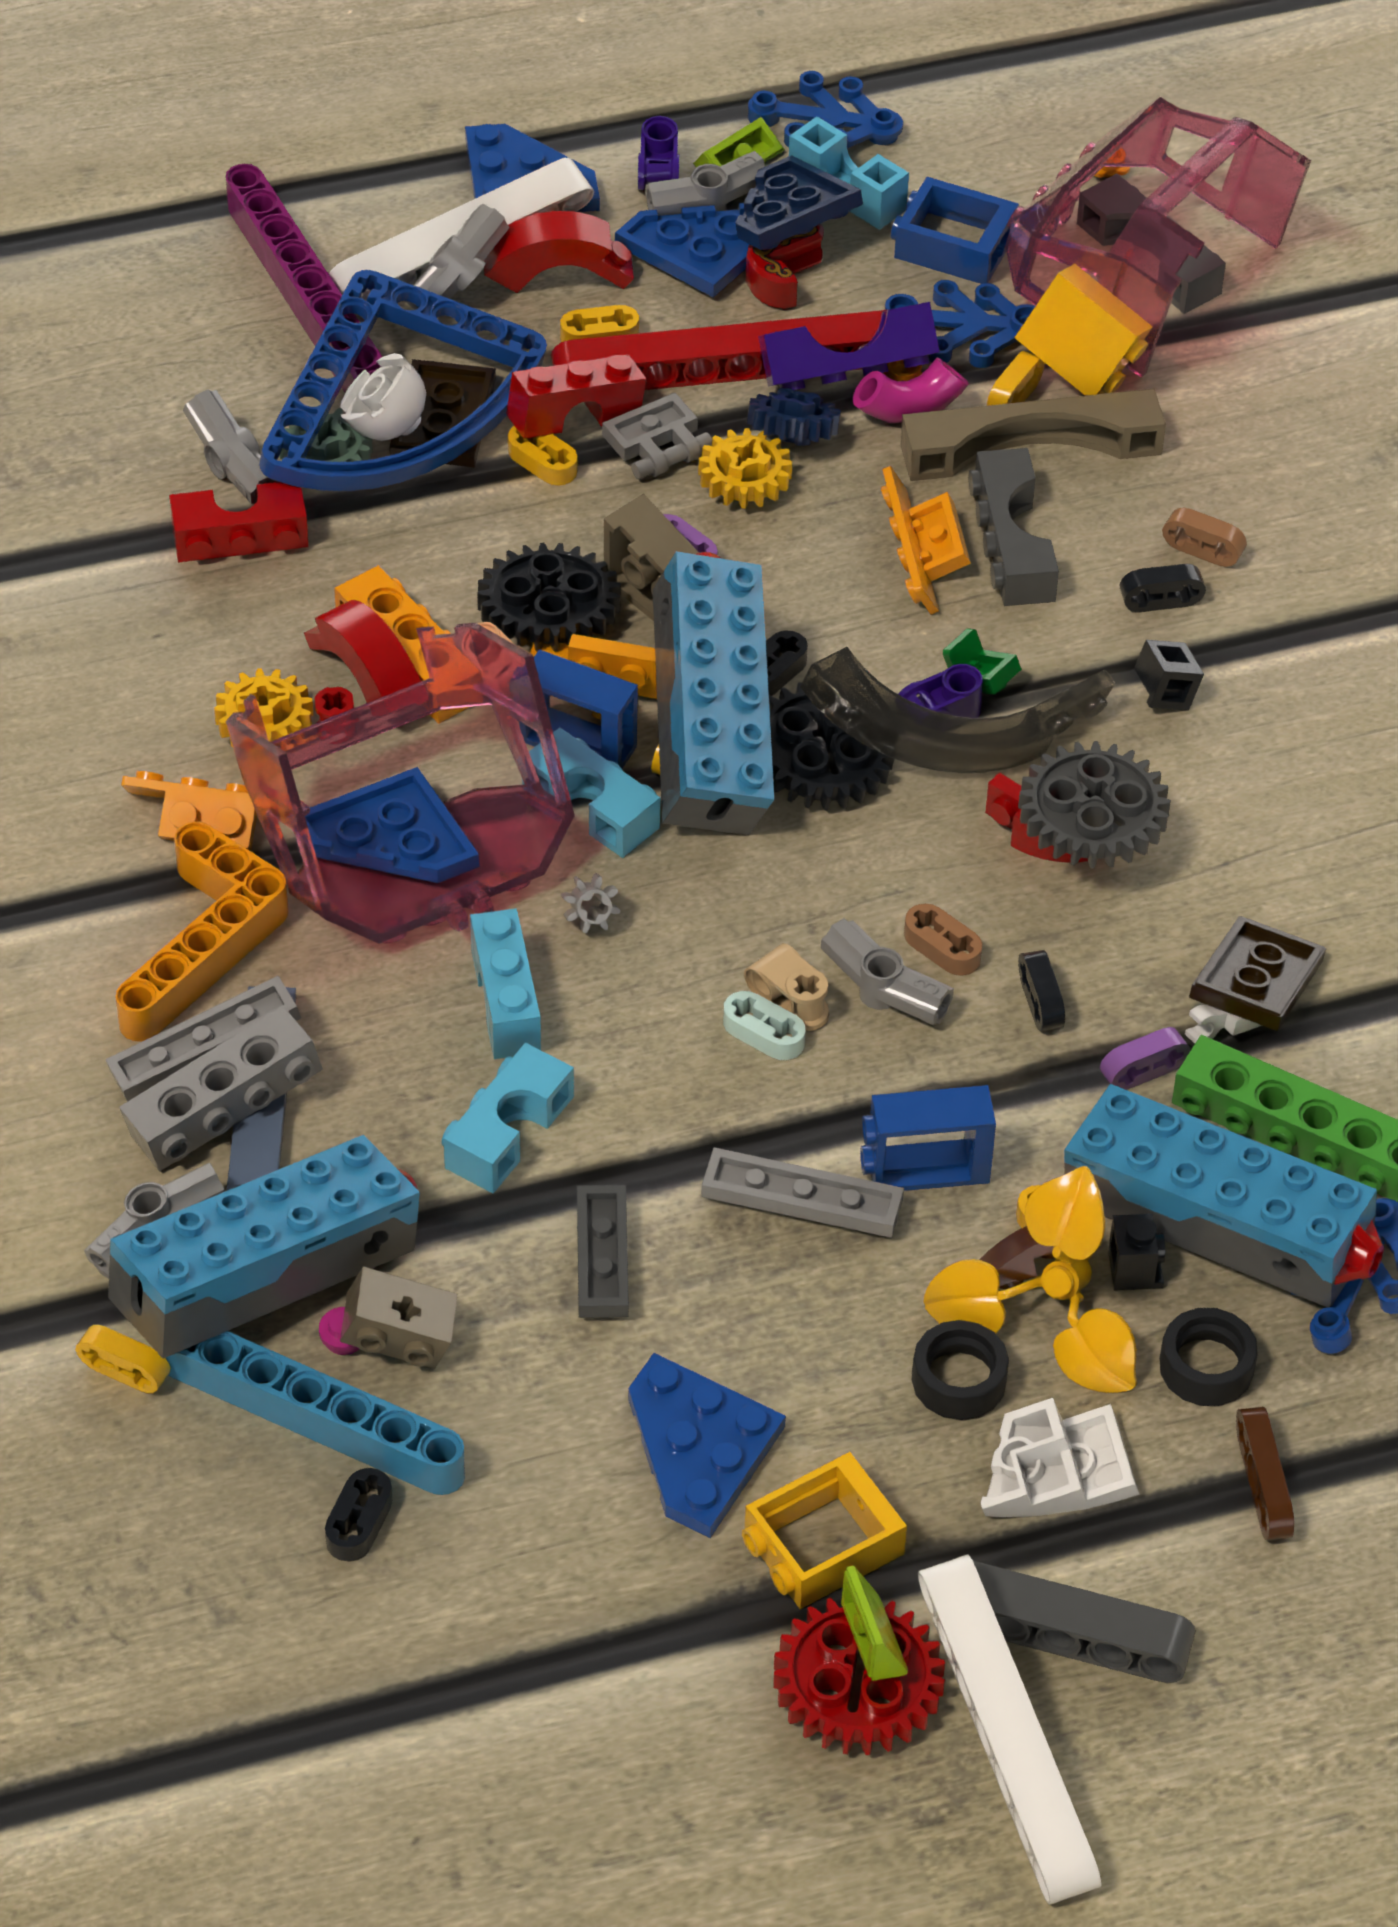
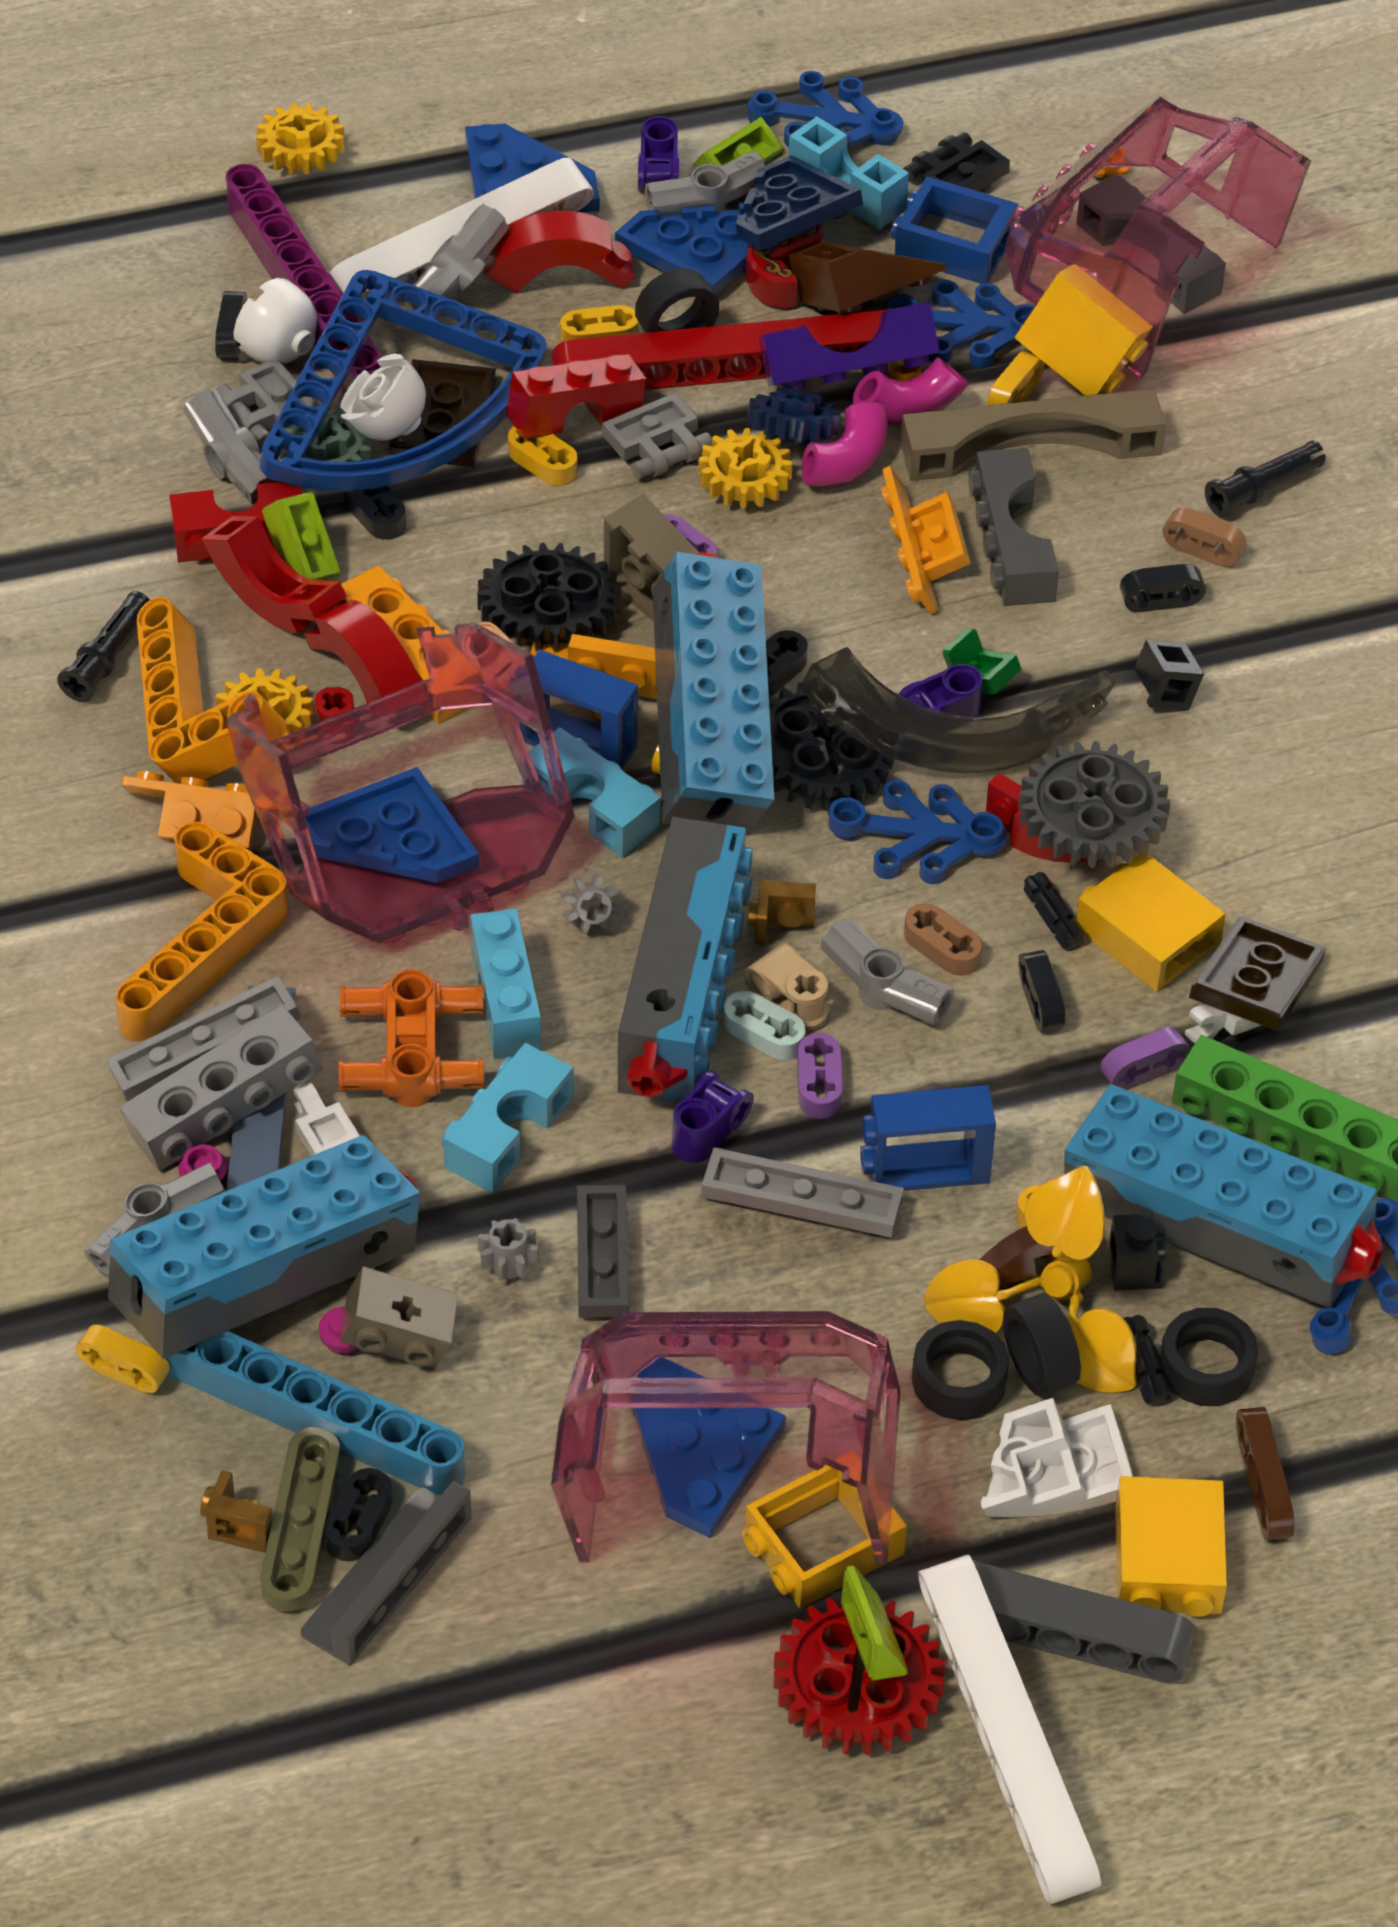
none -> black pin [57,591,150,702]
none -> light orange beam [137,597,287,783]
none -> dark pink plate [178,1145,228,1184]
none -> pearl gold bracket [200,1470,272,1553]
none -> red arch [202,516,347,633]
none -> black beam [215,291,247,359]
none -> light grey plate [216,361,318,448]
none -> white cylinder [233,278,317,365]
none -> yellow gear [256,103,345,175]
none -> olive plate [260,1426,340,1611]
none -> lime slope [262,491,342,580]
none -> white plate [293,1082,360,1156]
none -> dark grey panel [301,1480,471,1666]
none -> orange piece [338,969,484,1107]
none -> black beam [344,486,406,540]
none -> light grey gear [478,1218,539,1281]
none -> clear pink windscreen [551,1311,901,1564]
none -> piece [618,817,753,1102]
none -> black tyre [635,268,720,333]
none -> dark purple piece [671,1070,754,1162]
none -> pearl gold bracket [748,880,816,945]
none -> reddish brown slope [788,242,946,314]
none -> medium lavender beam [797,1033,843,1119]
none -> dark pink cylinder [802,402,888,487]
none -> blue plant [828,779,1007,884]
none -> black plate [903,132,1010,191]
none -> black tyre [1003,1294,1081,1396]
none -> black axle [1024,872,1085,950]
none -> yellow brick [1077,854,1226,992]
none -> yellow brick [1115,1476,1227,1617]
none -> black axle [1123,1314,1171,1406]
none -> black pin [1205,440,1326,518]

